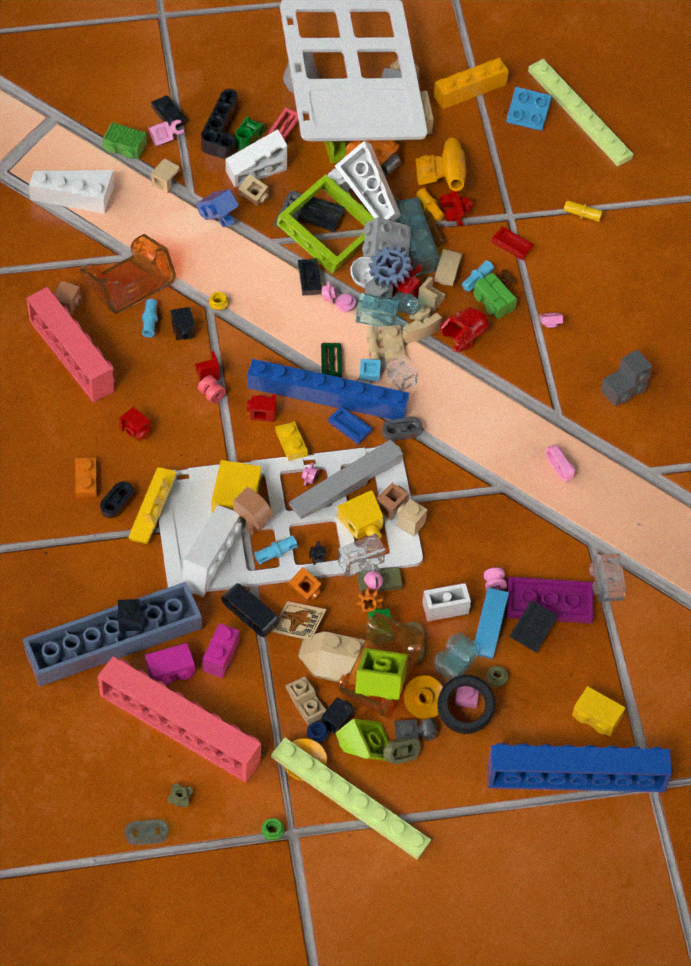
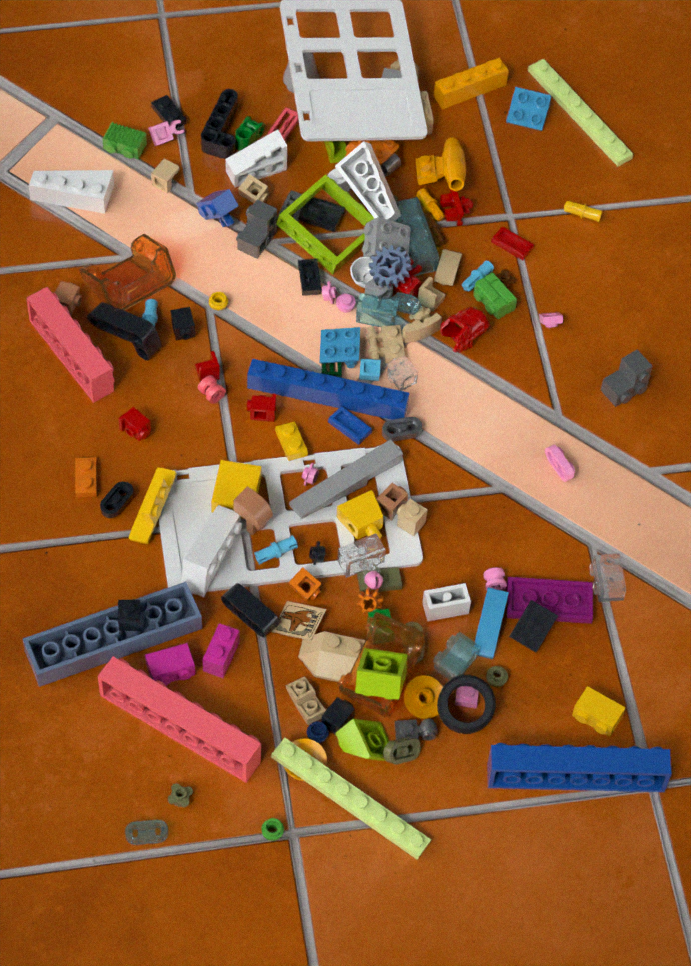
none -> black beam [87,302,162,361]
none -> dark grey brick [236,200,277,259]
none -> dark azure hinge [319,327,360,368]

